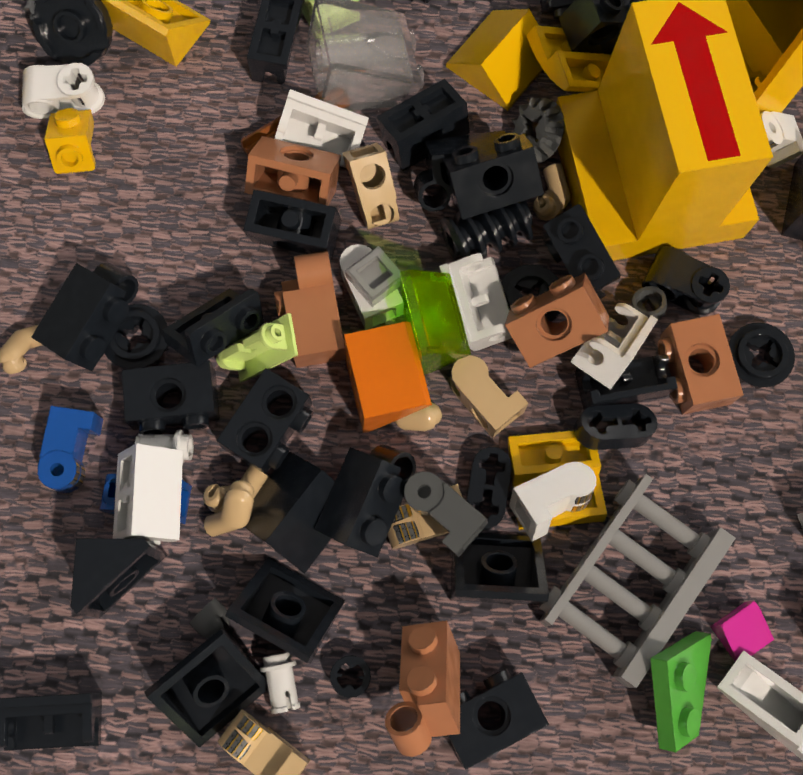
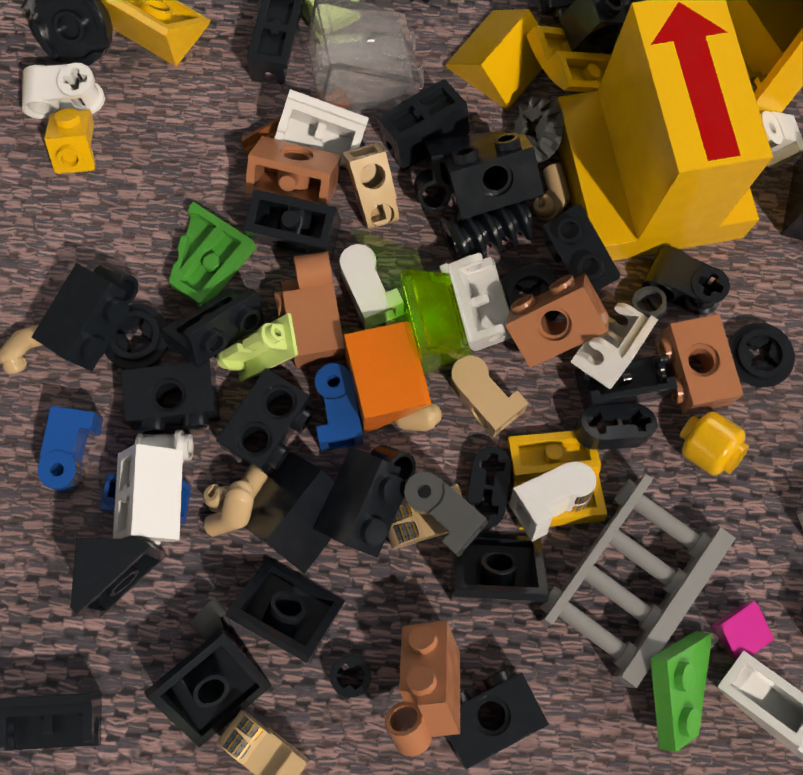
white pin [260,652,301,714] -> none
light grey tile [345,246,405,307] -> none
none -> bright green wing [168,202,257,307]
none -> blue leg [315,363,363,452]
none -> yellow head [680,411,749,476]

